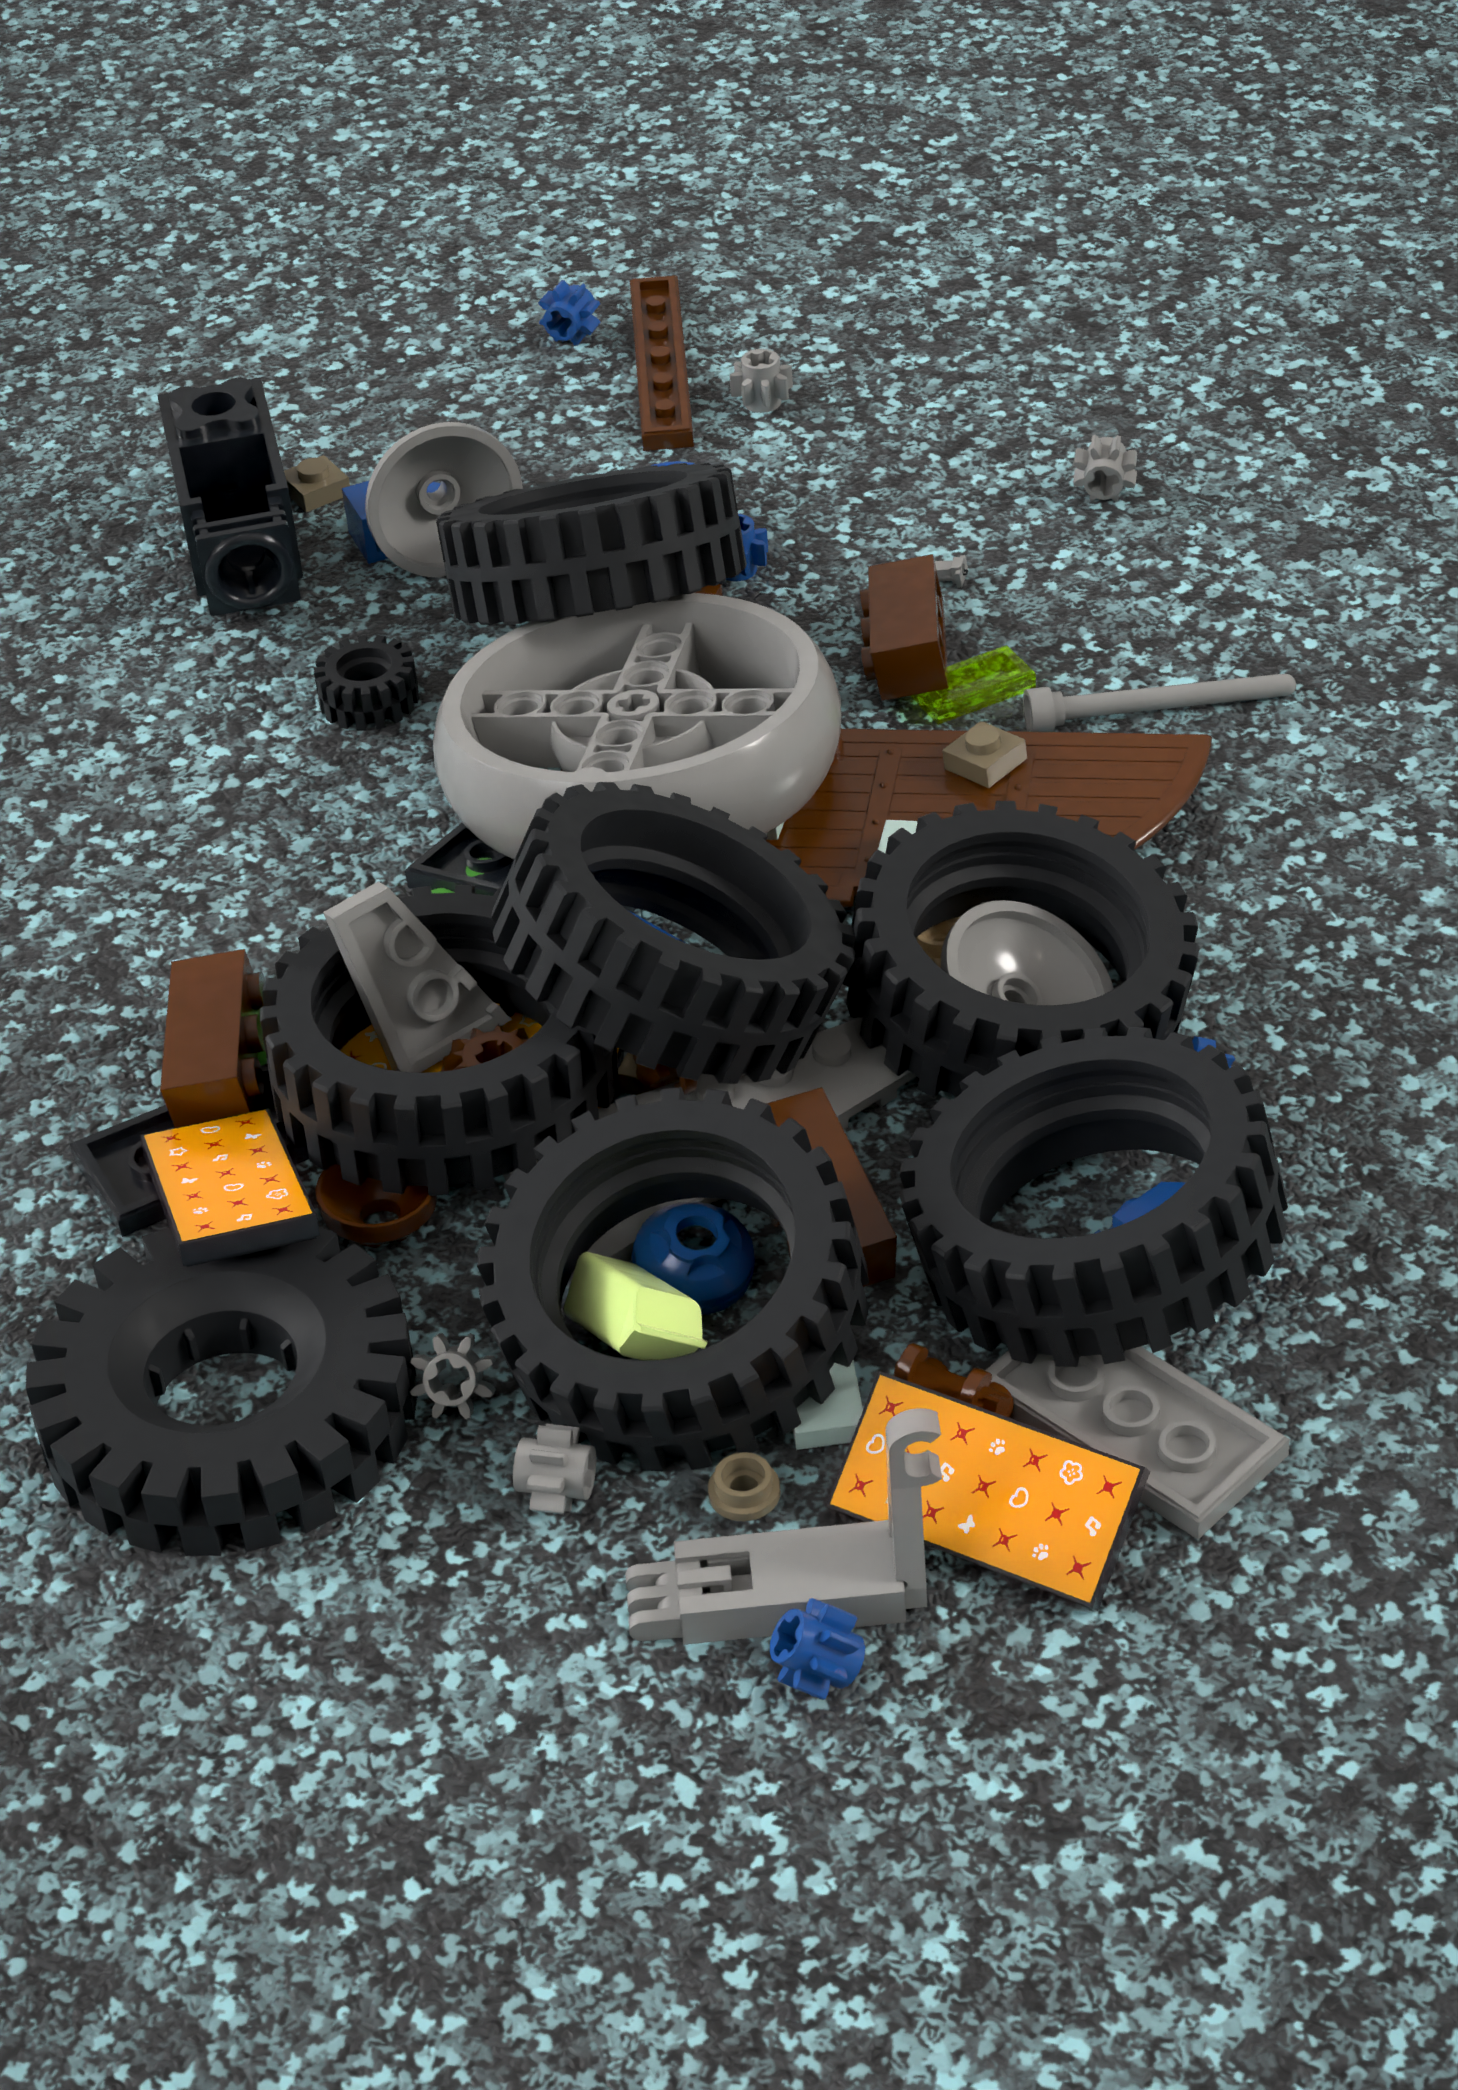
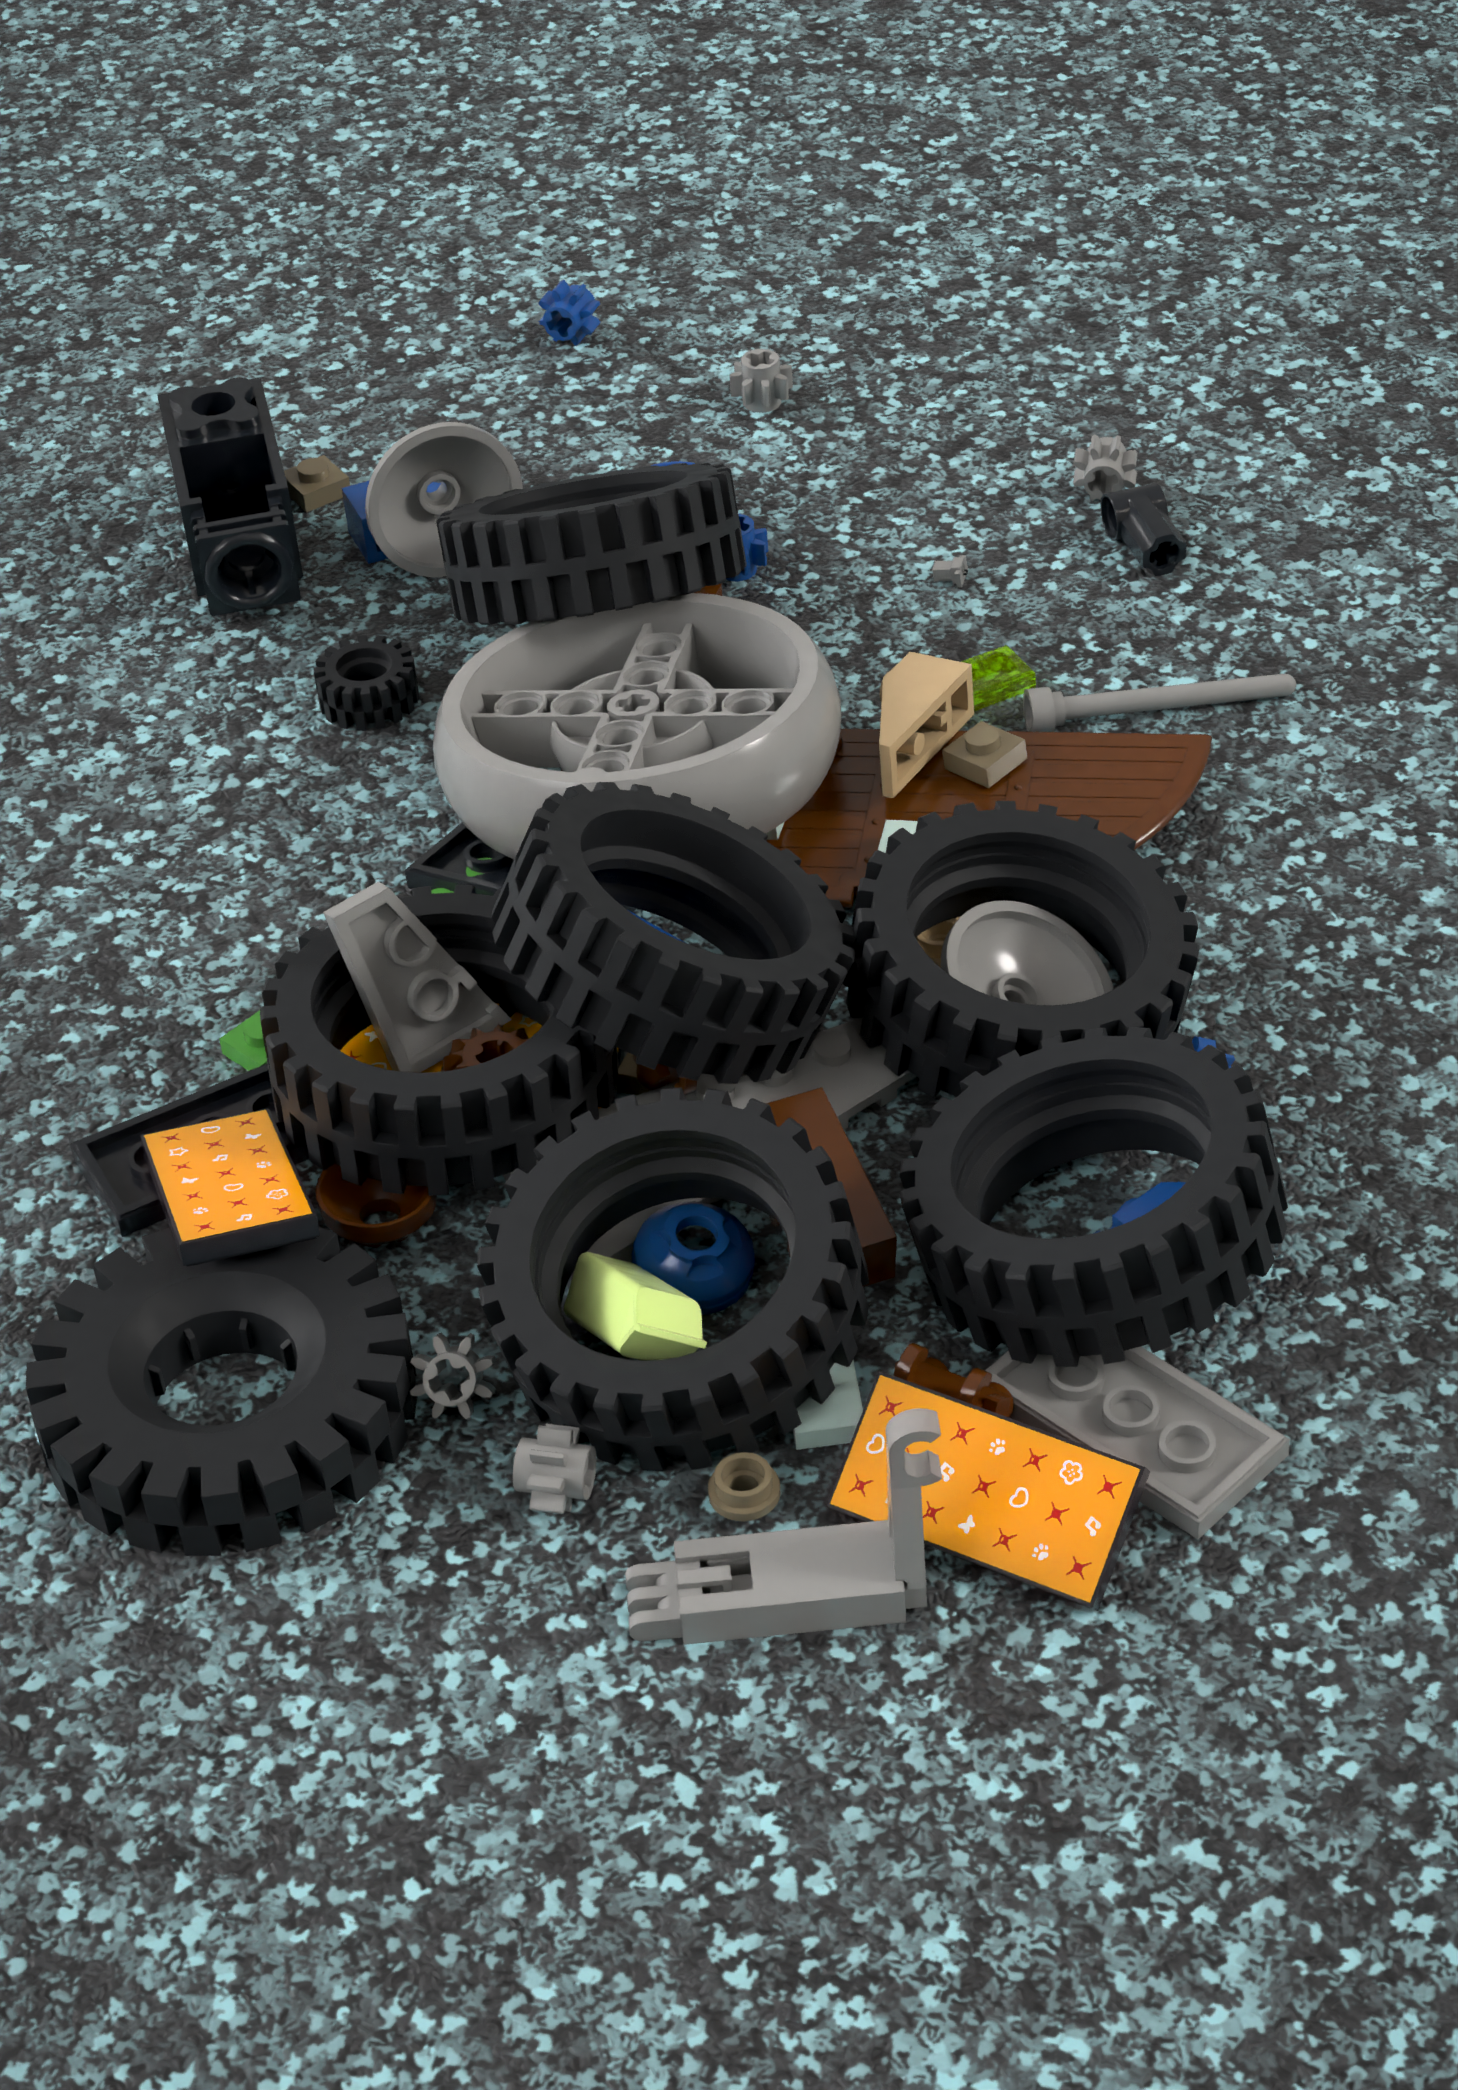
reddish brown brick [160,949,266,1128] -> none
reddish brown tile [630,275,694,451] -> none
blue gear [770,1598,865,1700] -> none
reddish brown brick [860,554,949,701] -> none
none -> tan slope [879,652,974,798]
none -> black piece [1100,483,1186,576]

